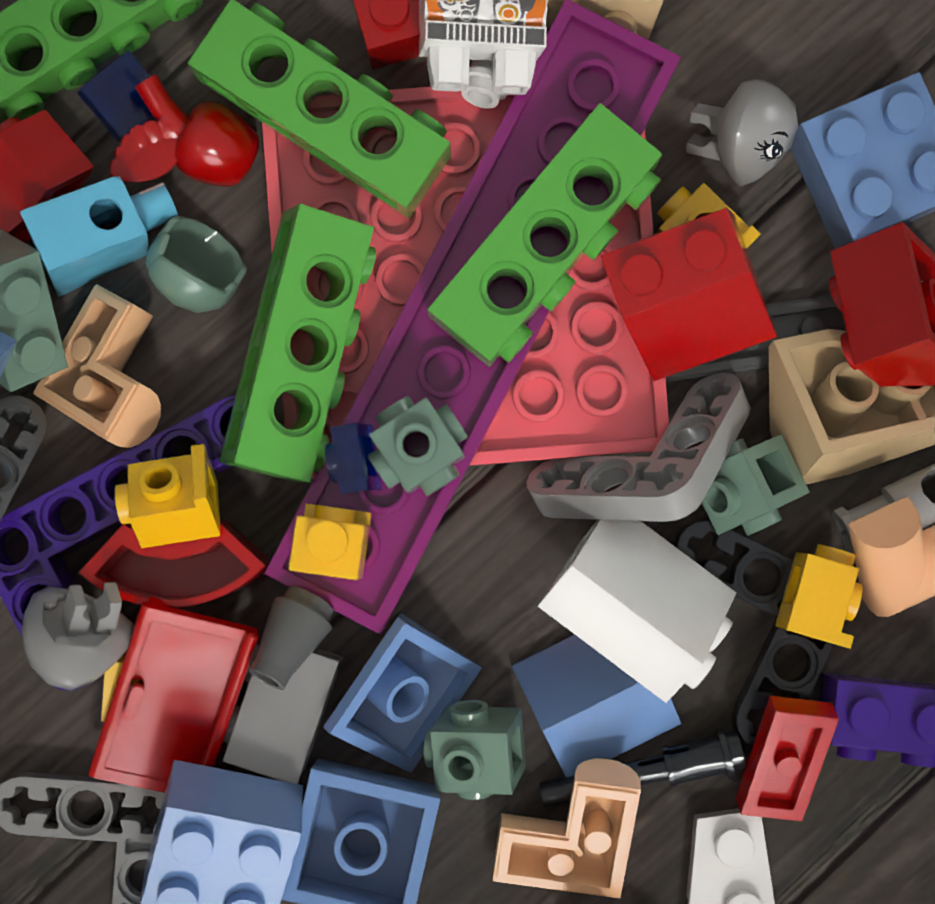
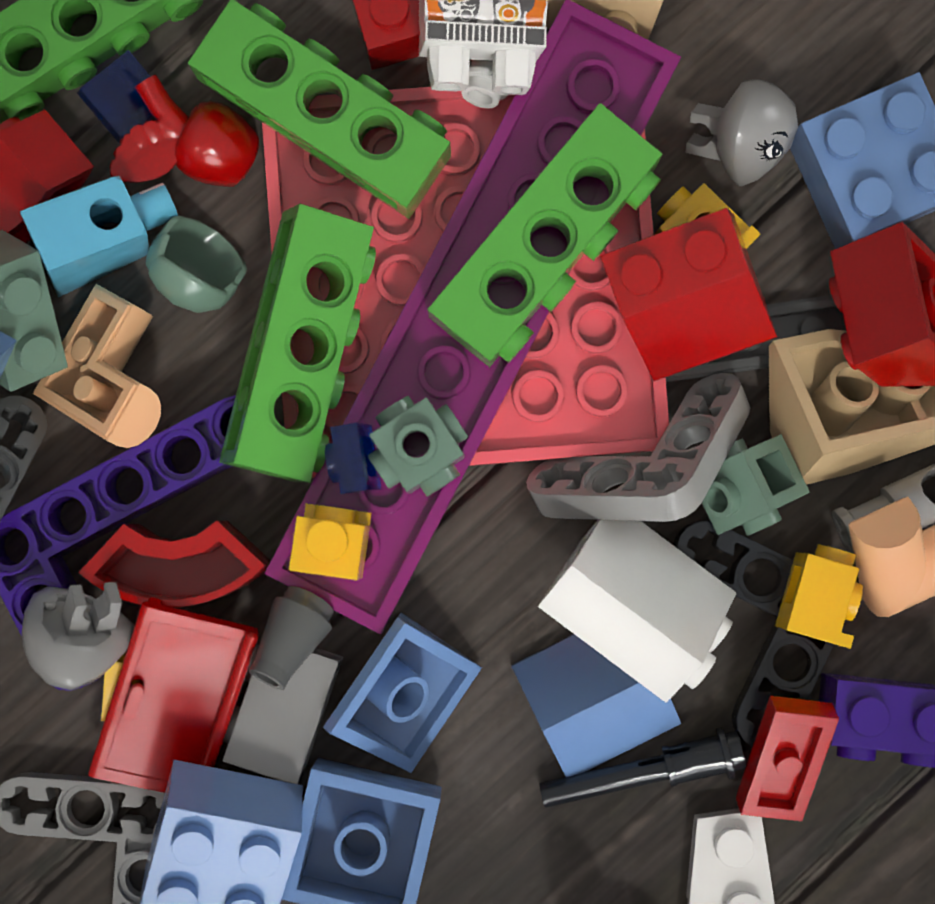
yellow brick [115,444,221,548] -> none
sand green brick [424,700,526,800] -> none
light nougat brick [493,758,641,899] -> none

